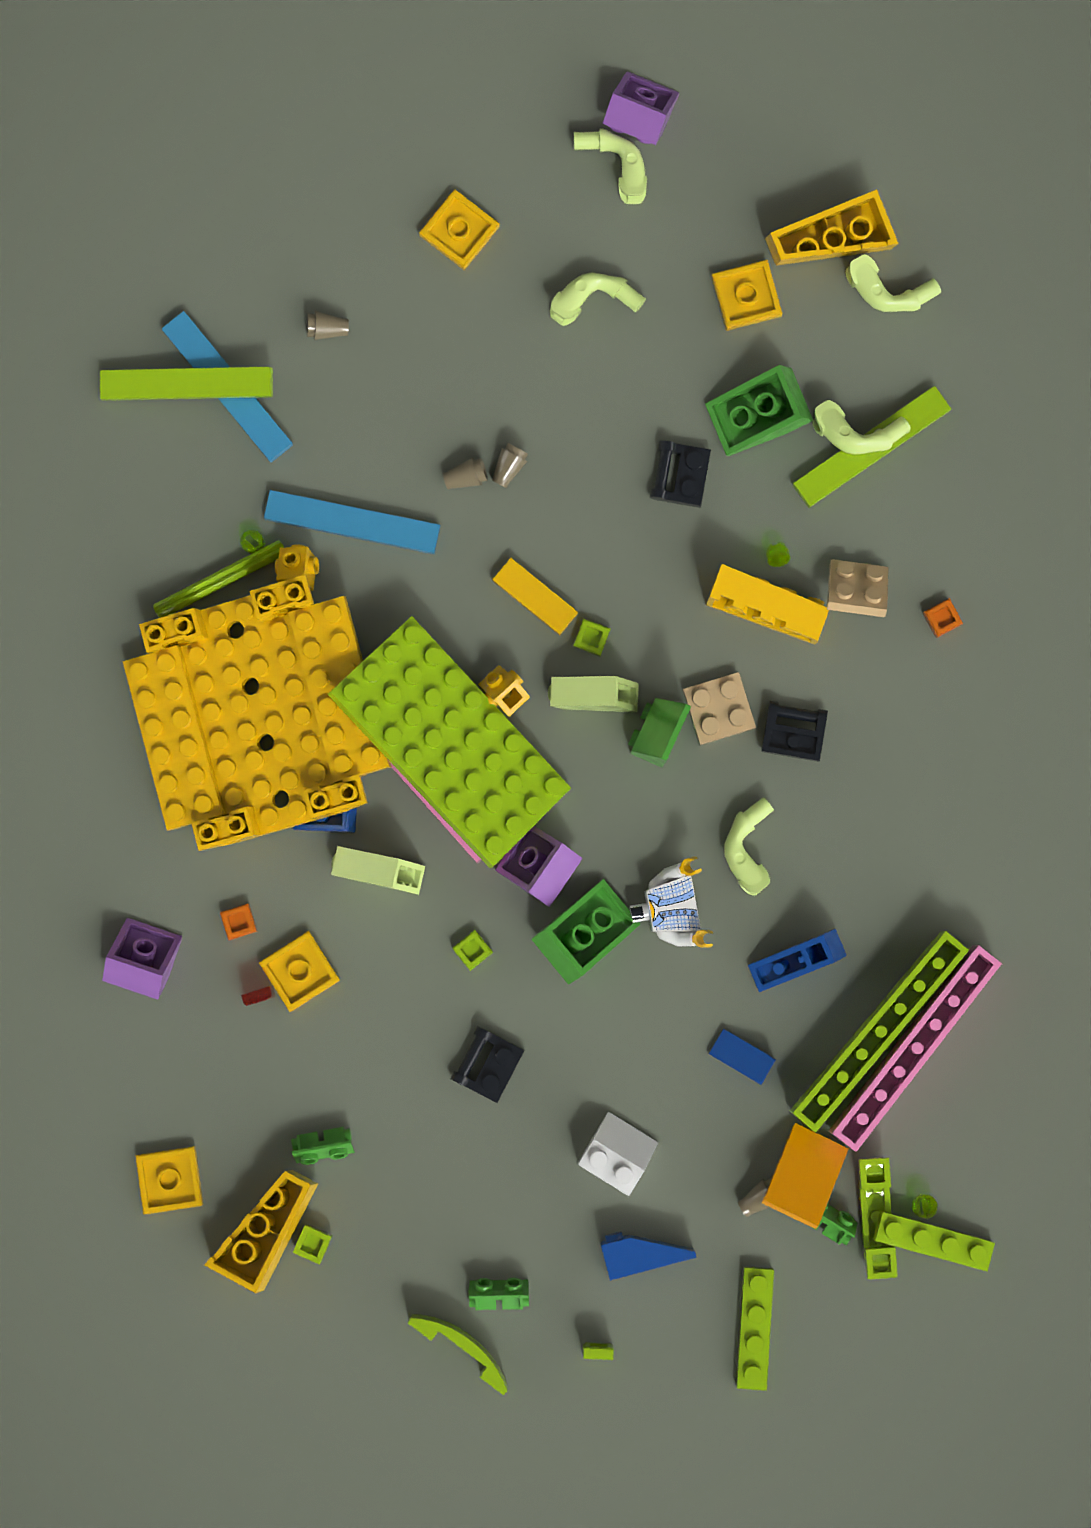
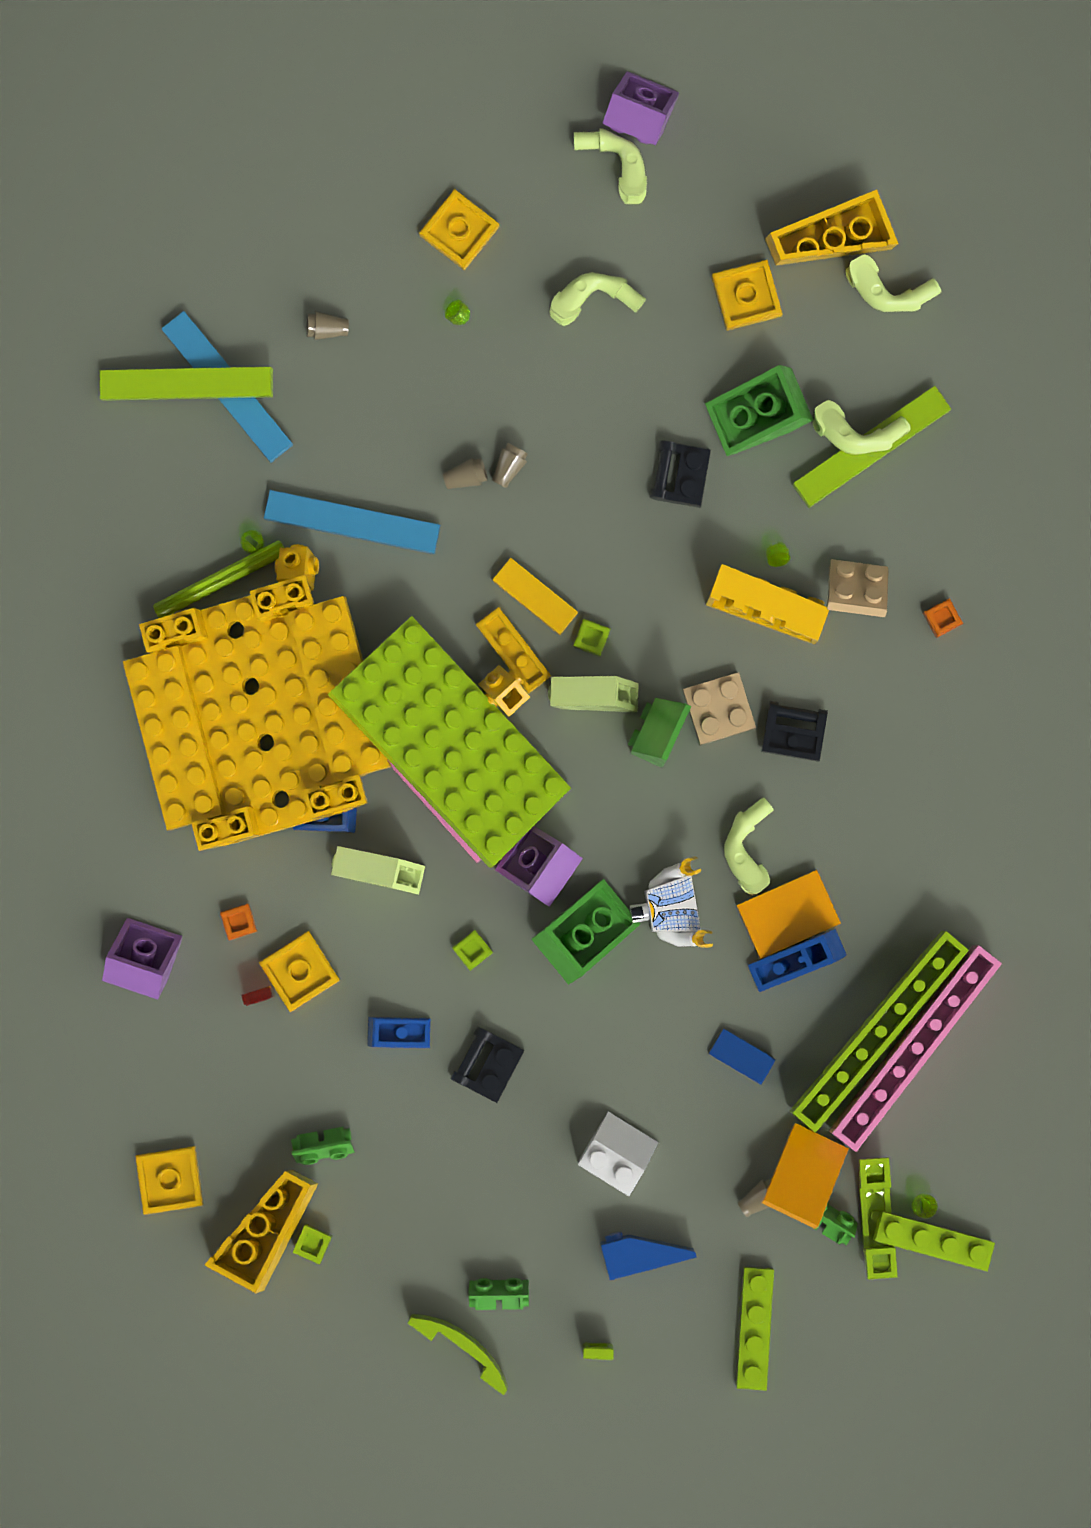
none -> blue slope [367,1017,431,1048]
none -> clear neon green hinge [445,299,470,325]
none -> yellow tile [476,607,551,694]
none -> light orange tile [736,870,841,959]

